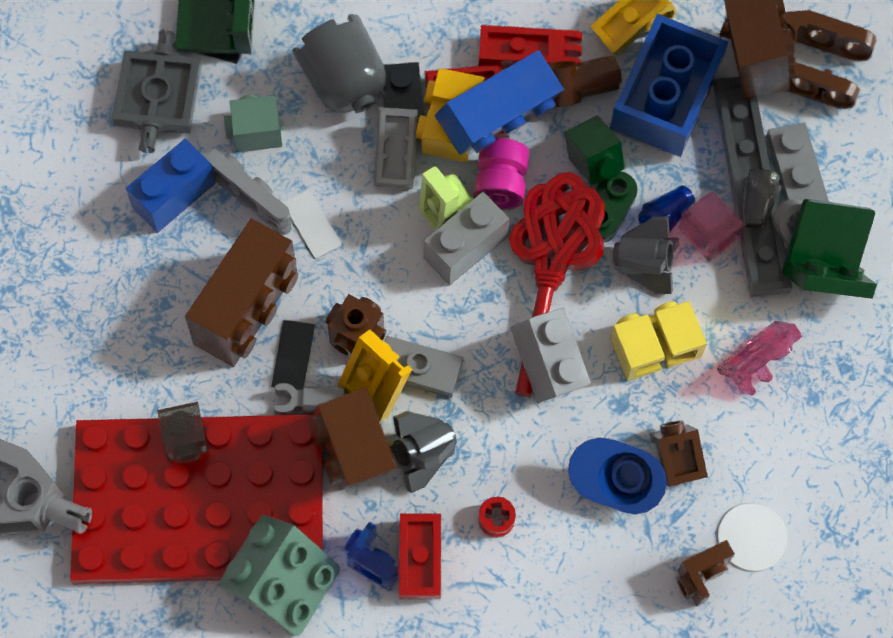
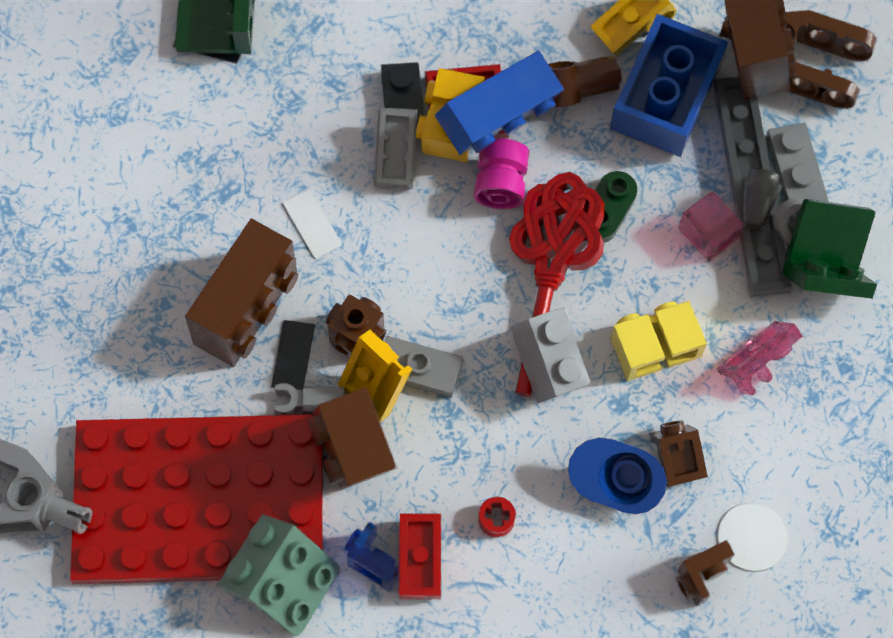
dark grey plate [112,29,201,153] -> none
blue brick [126,139,216,233] -> none
clear smoke bracket [157,401,209,463] -> none
light grey hinge [205,148,292,235] -> none
sand green brick [224,95,283,152] -> none
dark grey cylinder [292,14,387,114] -> none
dark grey brick [386,411,457,493] -> none
yellowish green plate [418,166,474,231] -> none
light grey brick [424,192,510,285] -> none
red hinge [478,25,583,67] -> none
dark green brick [564,115,625,186] -> none
dark grey brick [613,217,679,294] -> none
clear blue cone [638,185,695,232] -> none

